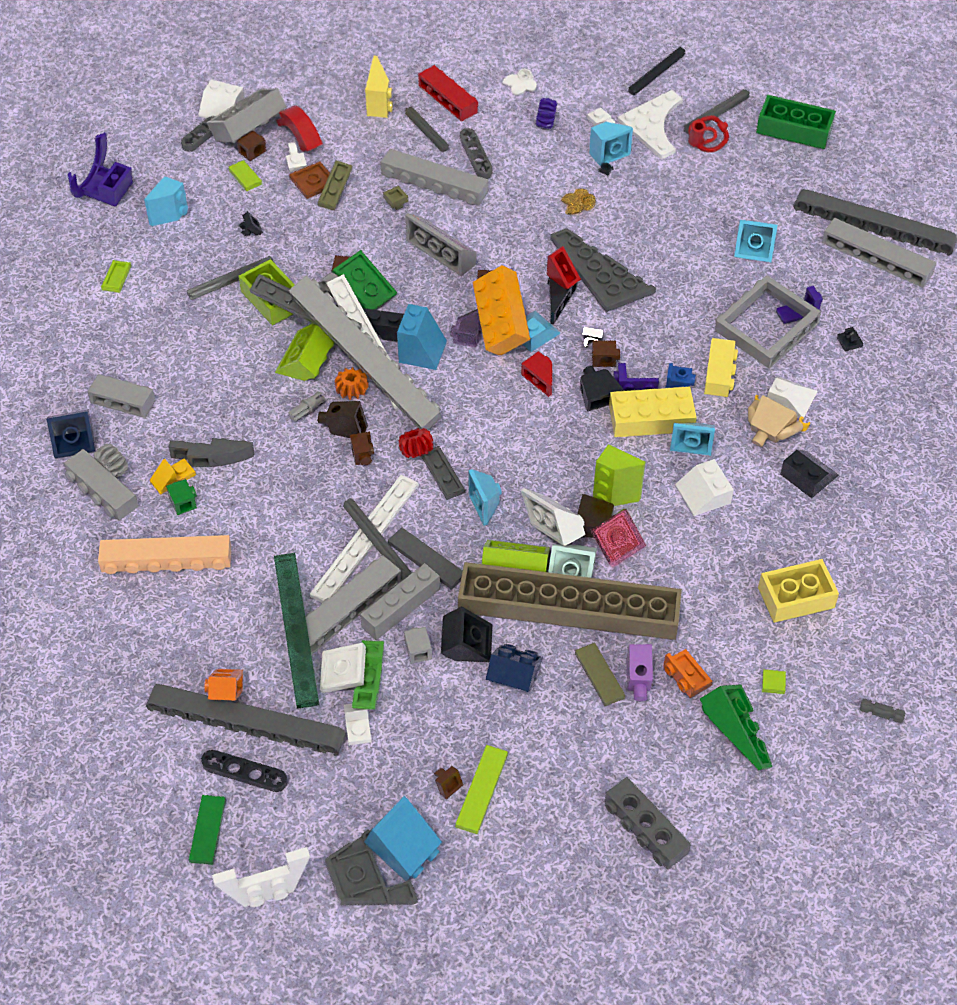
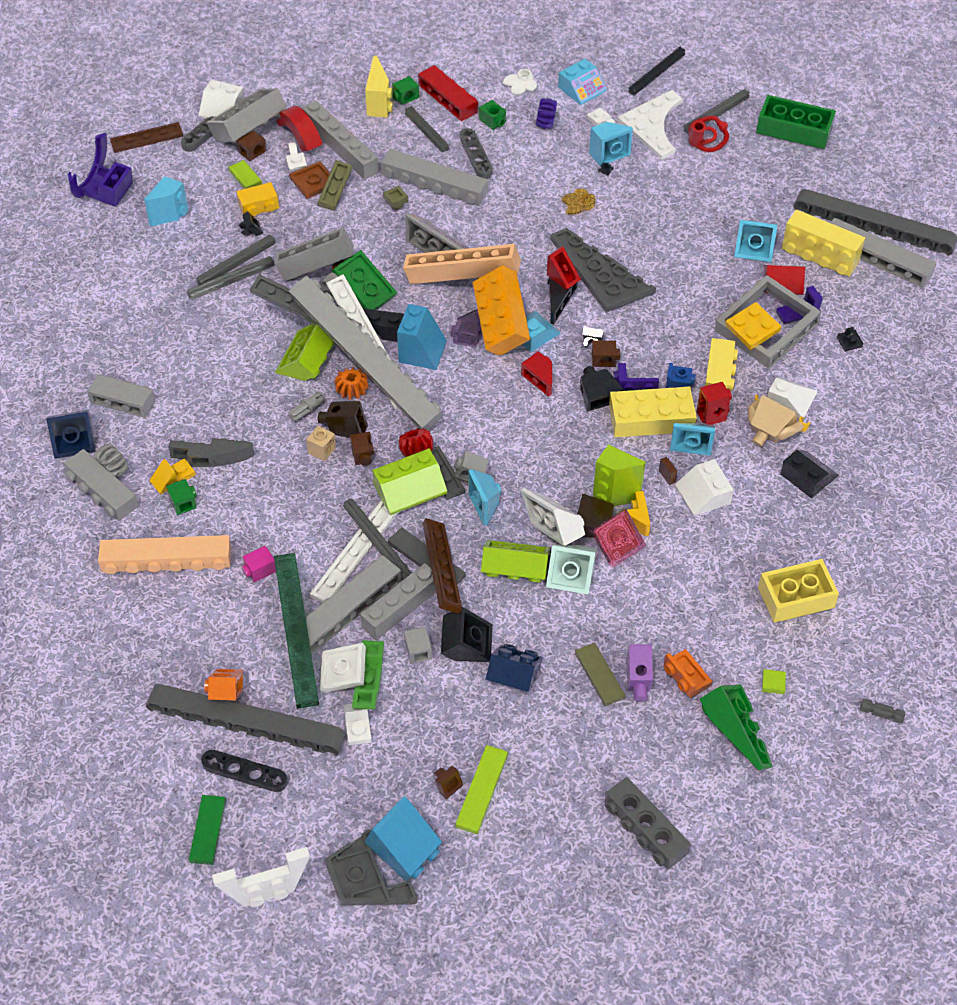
lime tile [101,260,132,293] -> none
lime brick [238,259,295,325] -> none
dark tan brick [458,562,682,640] -> none
none -> reddish brown tile [110,122,184,153]
none -> dark grey axle [196,235,276,285]
none -> yellow brick [236,182,279,216]
none -> dark pink brick [241,546,277,582]
none -> light grey brick [274,227,354,281]
none -> light grey brick [302,100,379,180]
none -> tan brick [306,426,336,461]
none -> slope [372,449,447,515]
none -> green brick [392,76,419,105]
none -> light nougat brick [403,244,521,284]
none -> reddish brown tile [422,518,462,614]
none -> light grey brick [454,451,488,482]
none -> green brick [479,100,506,130]
none -> medium azure slope [558,59,607,105]
none -> yellow slope [622,491,651,536]
none -> reddish brown tile [659,457,677,485]
none -> red brick [696,381,732,425]
none -> yellow plate [725,302,781,350]
none -> red slope [764,265,805,295]
none -> light yellow brick [782,210,866,277]

